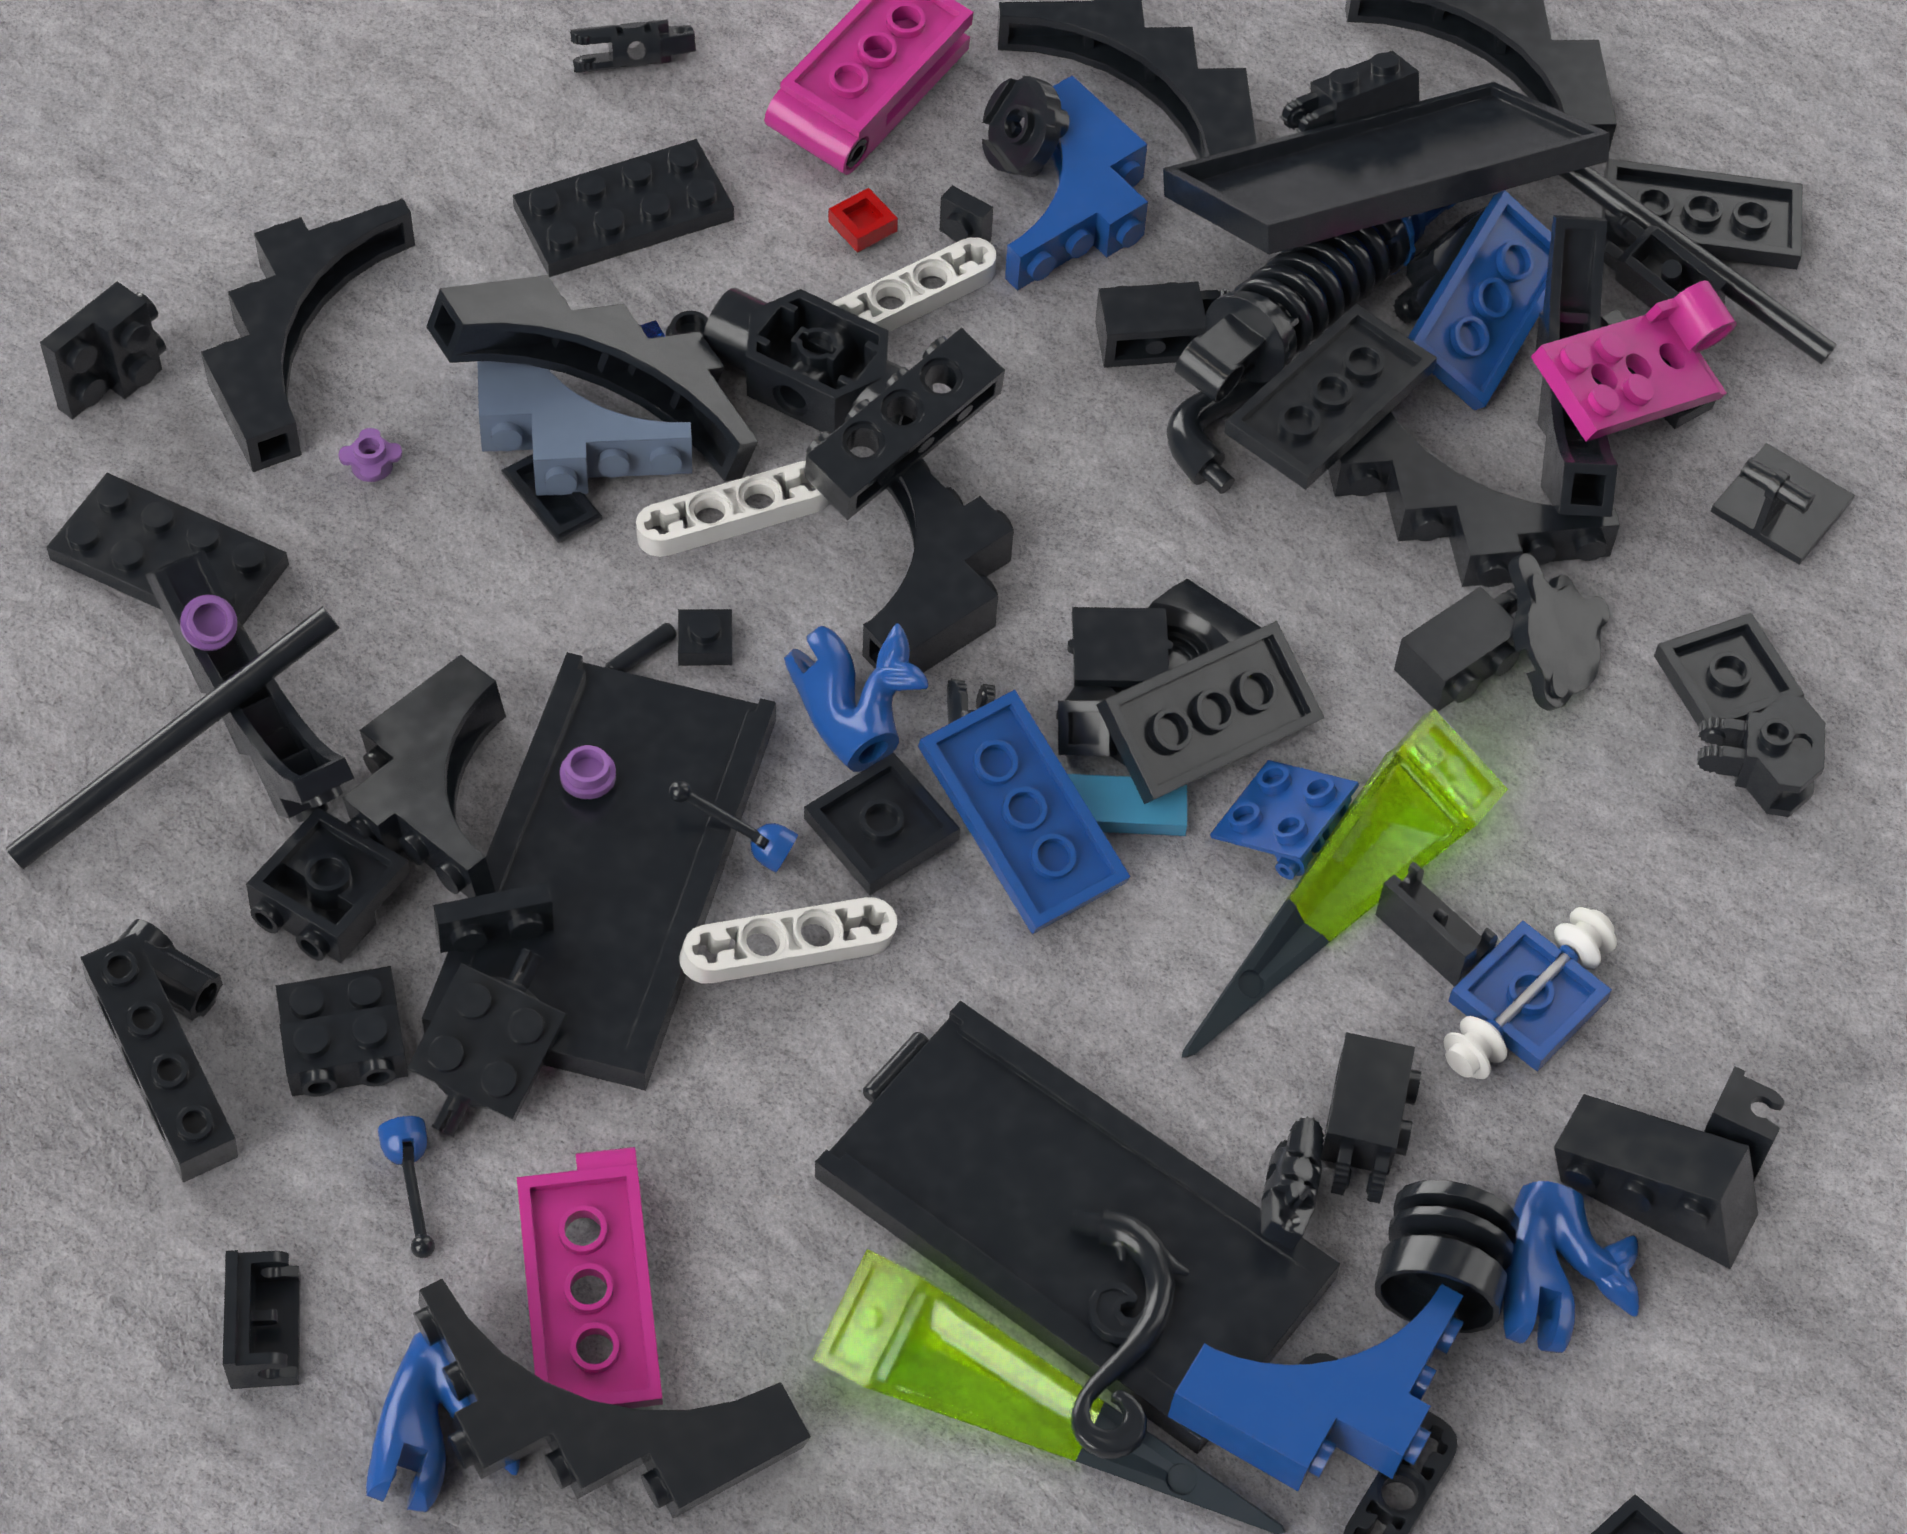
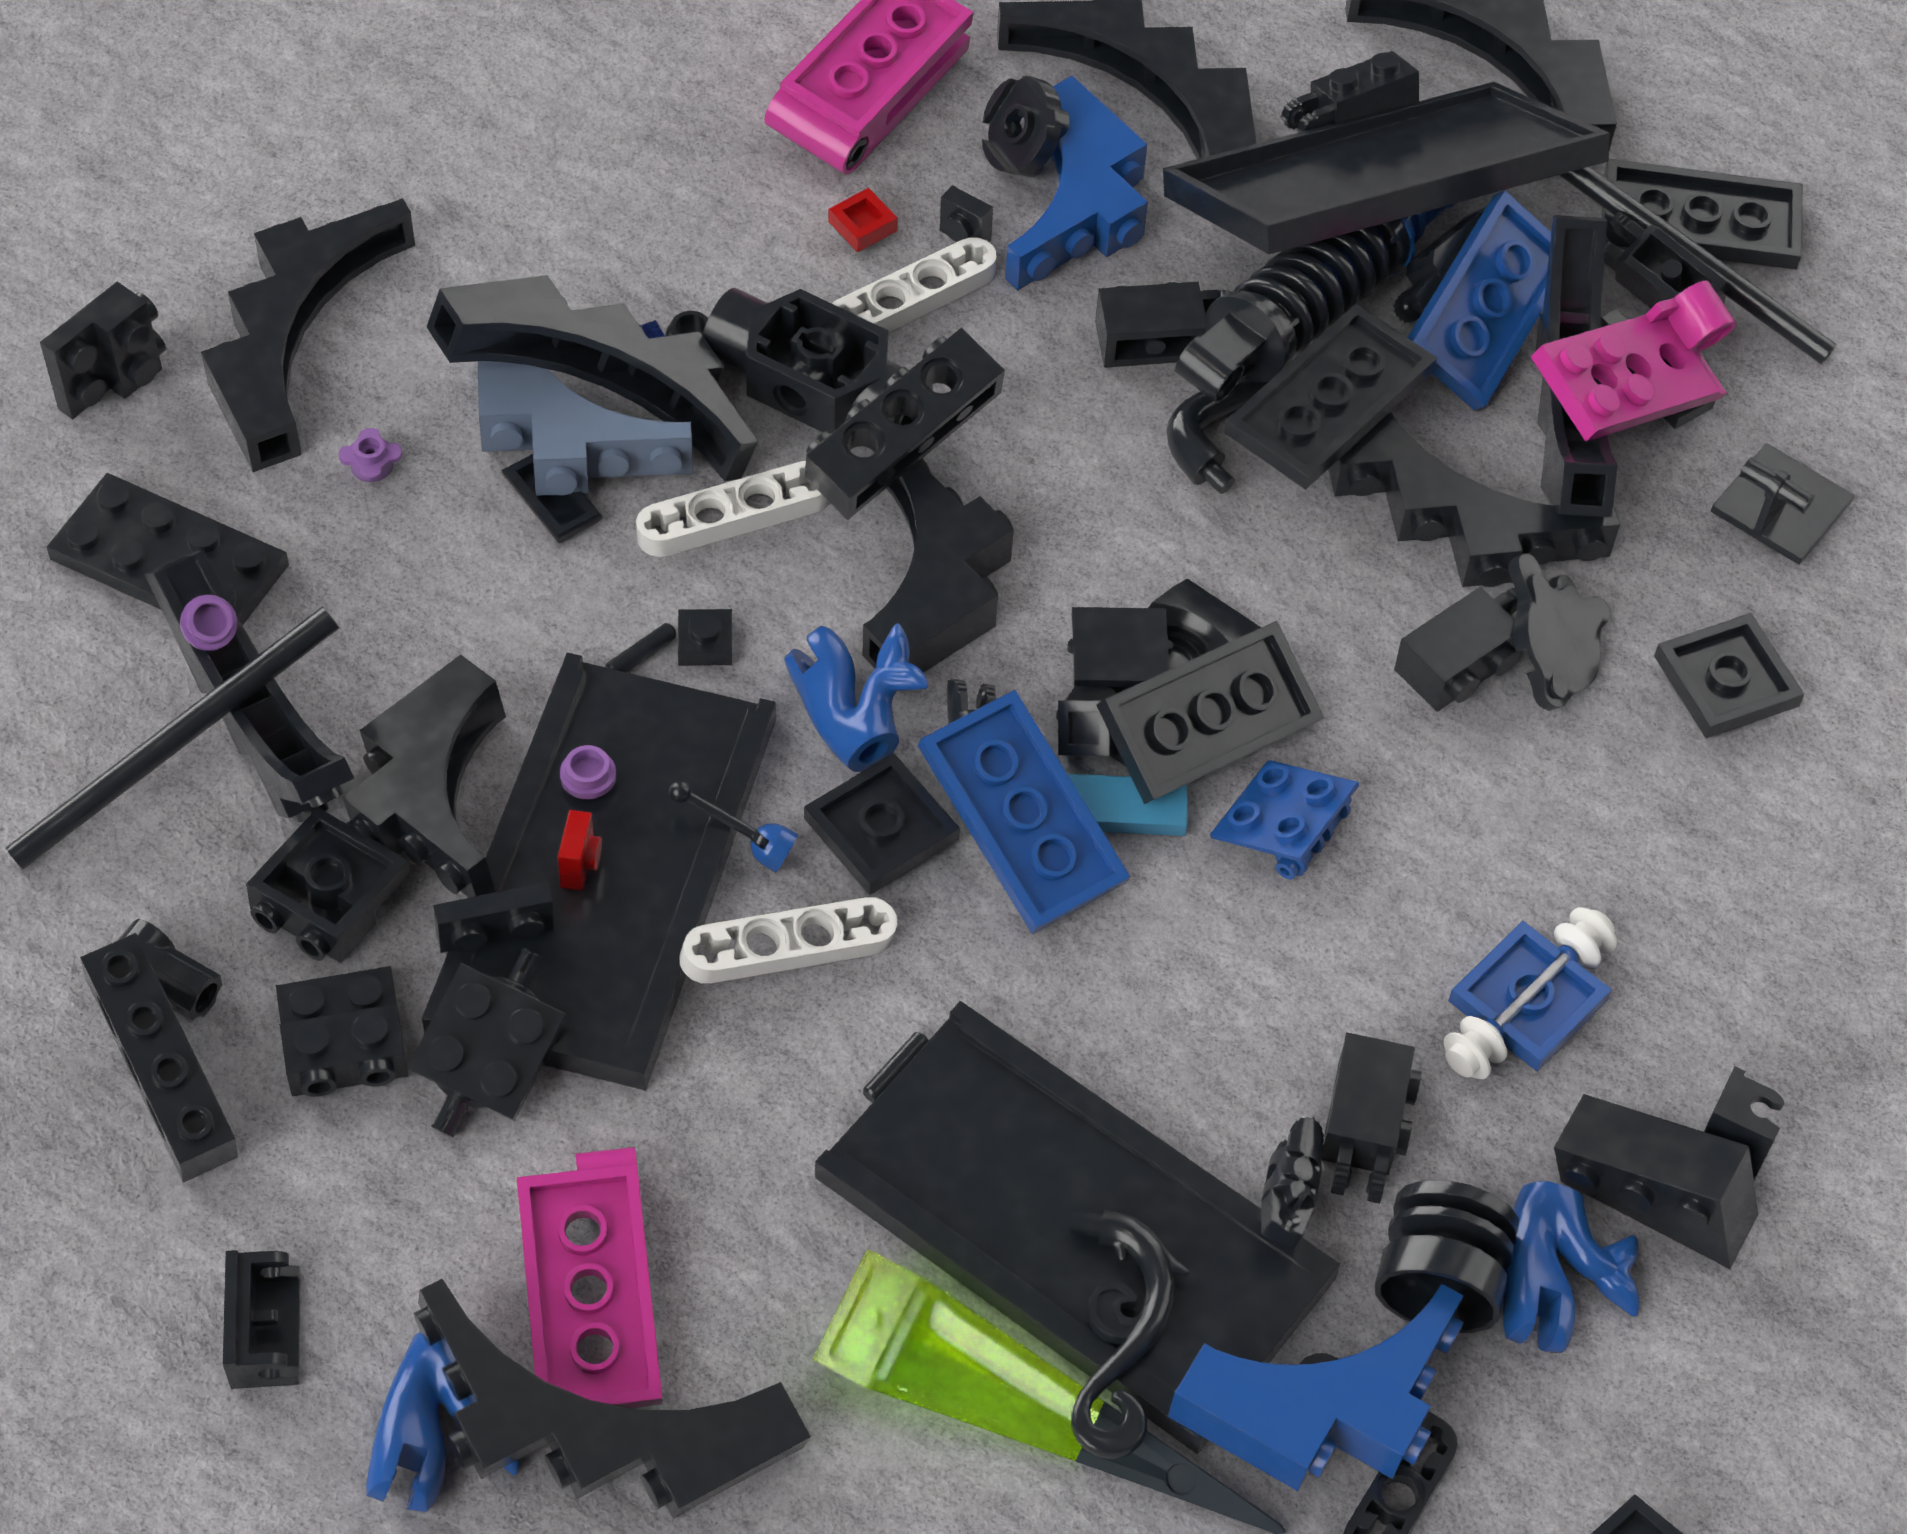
hinge [378,1116,435,1258] -> none
black plate [513,139,734,277] -> none
black hinge [570,19,696,73] -> none
clear neon green plate [1181,709,1508,1058] -> none
black hinge [1375,862,1498,987] -> none
black hinge [1697,694,1826,817] -> none
none -> red plate [558,810,602,891]

